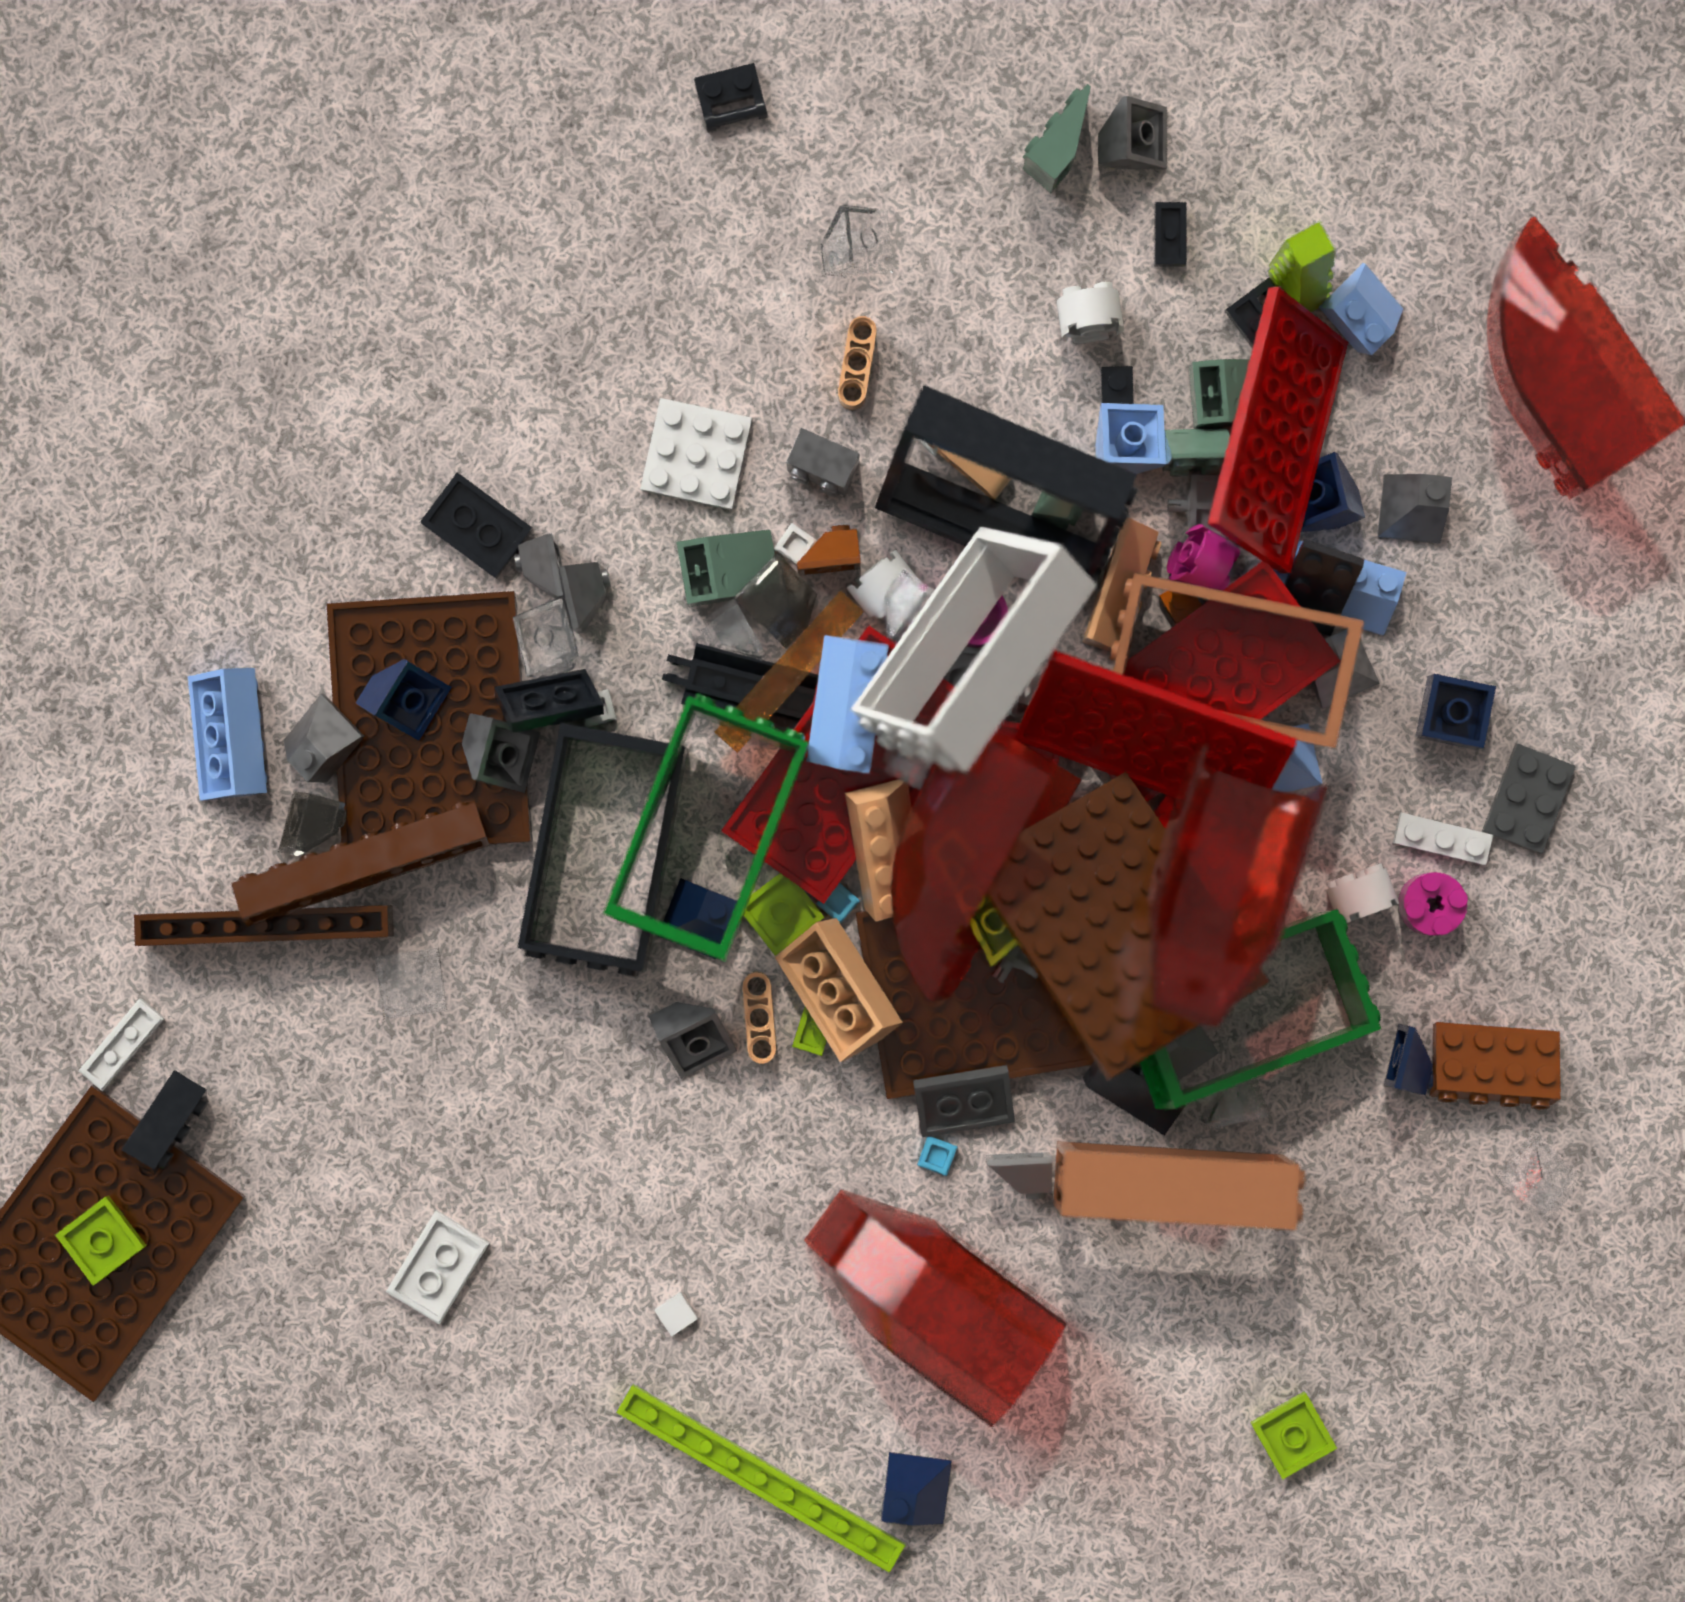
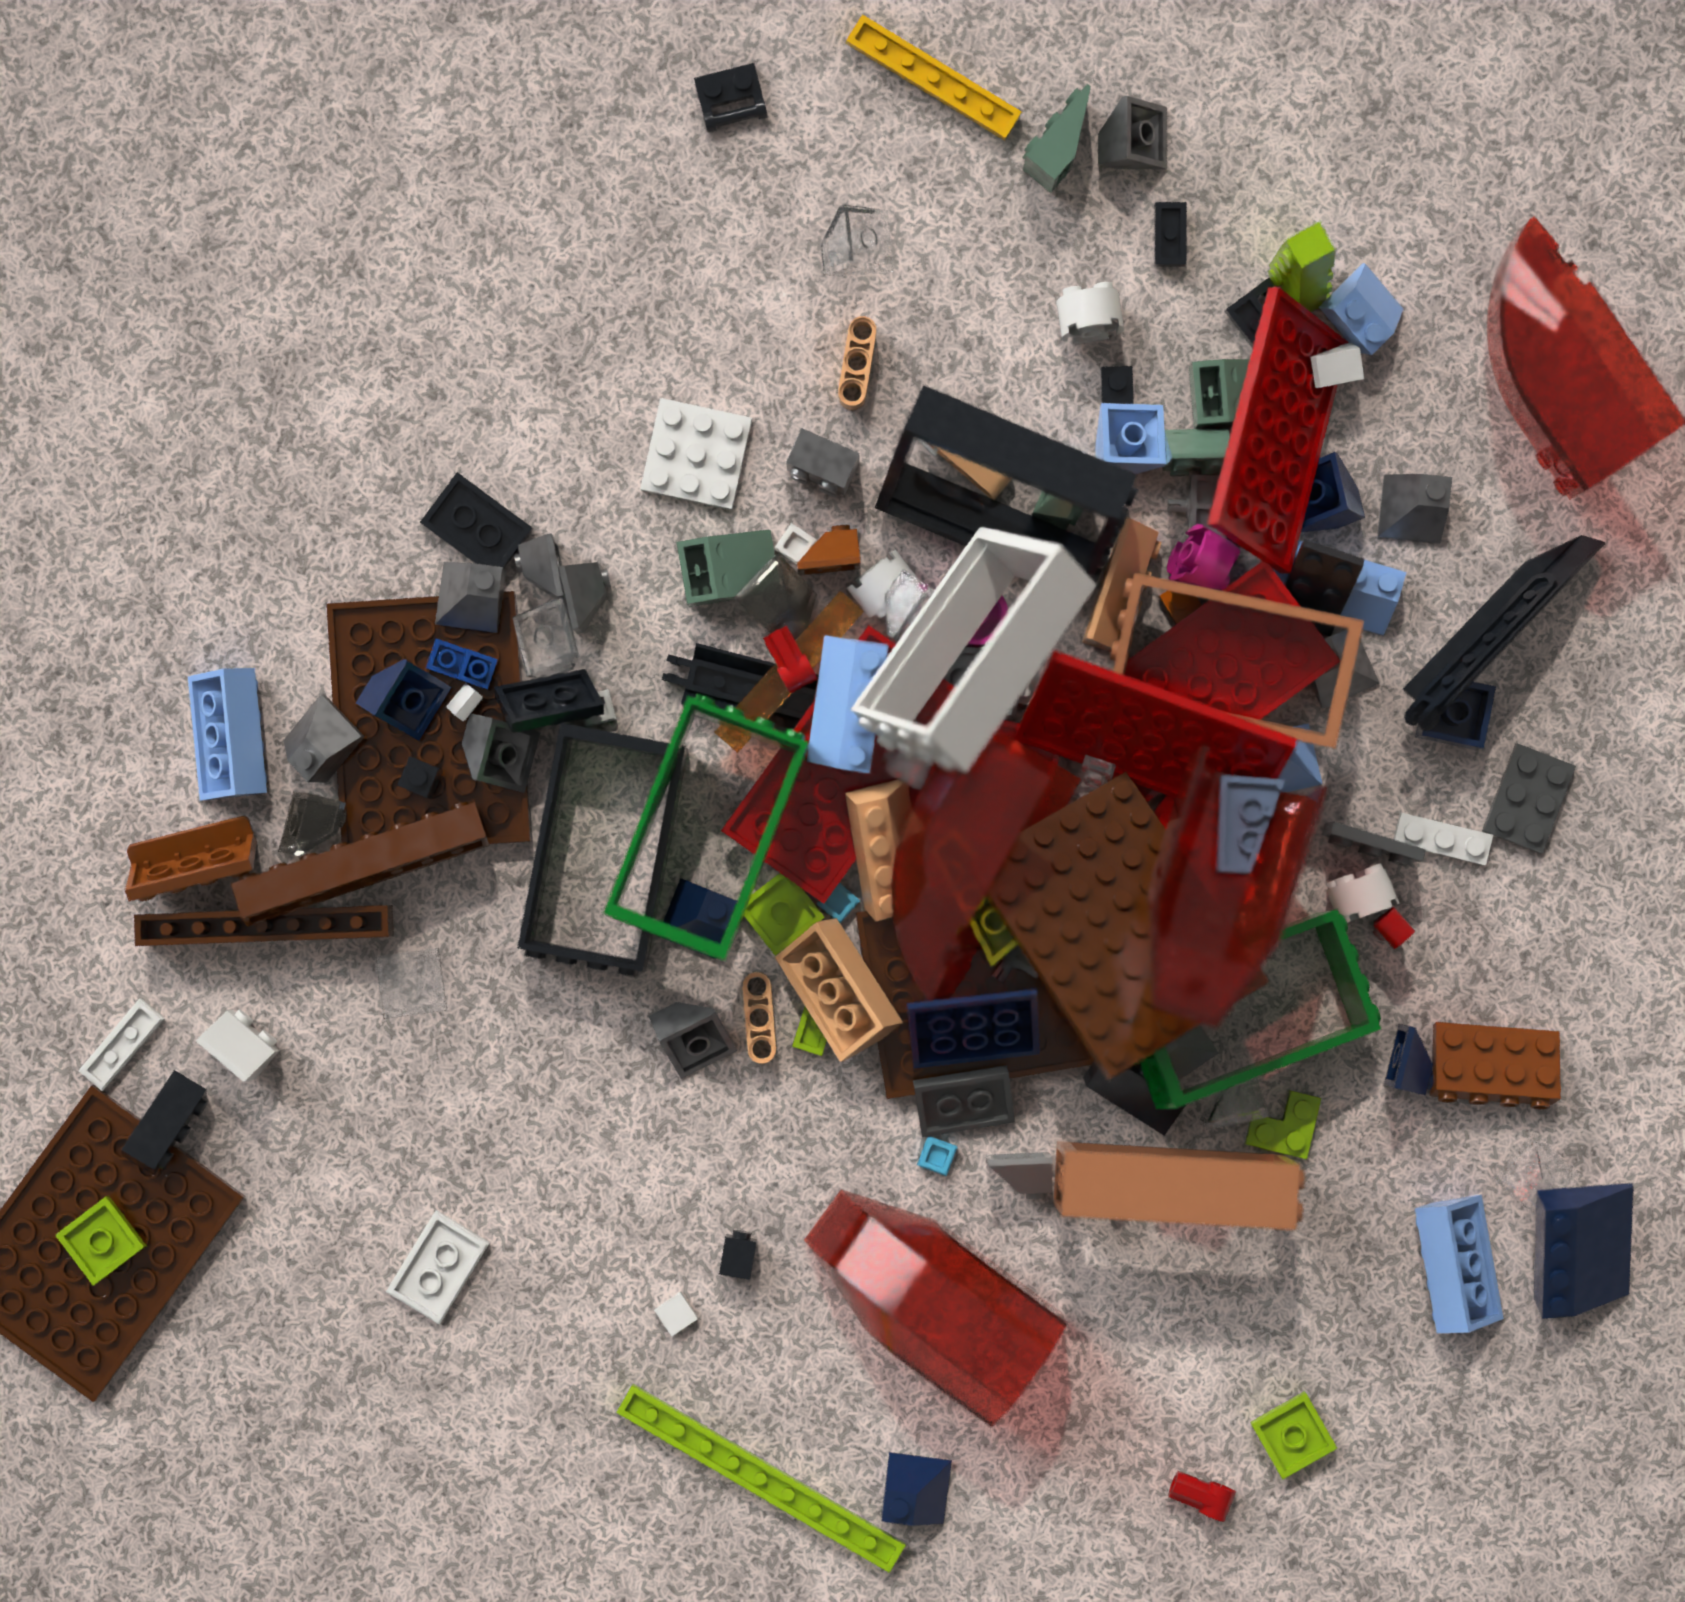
clear slope [701,598,767,660] -> none
dark pink brick [1398,872,1468,936] -> none
none -> dark orange bracket [125,816,257,901]
none -> white slope [196,1009,280,1082]
none -> black brick [397,756,443,799]
none -> blue slope [425,639,498,689]
none -> flat silver slope [435,562,507,633]
none -> white tile [446,683,483,721]
none -> black brick [719,1230,757,1280]
none -> red piece [763,625,818,694]
none -> yellow plate [846,14,1022,141]
none -> dark blue slope [907,989,1040,1068]
none -> clear plate [1070,755,1116,798]
none -> red piece [1168,1470,1236,1522]
none -> sand blue wing [1216,775,1285,875]
none -> lime plate [1244,1090,1322,1159]
none -> white slope [1311,343,1364,388]
none -> dark grey plate [1322,822,1426,866]
none -> red piece [1373,907,1415,949]
none -> black hinge [1403,535,1605,732]
none -> light blue slope [1415,1195,1504,1334]
none -> dark blue slope [1534,1183,1634,1319]

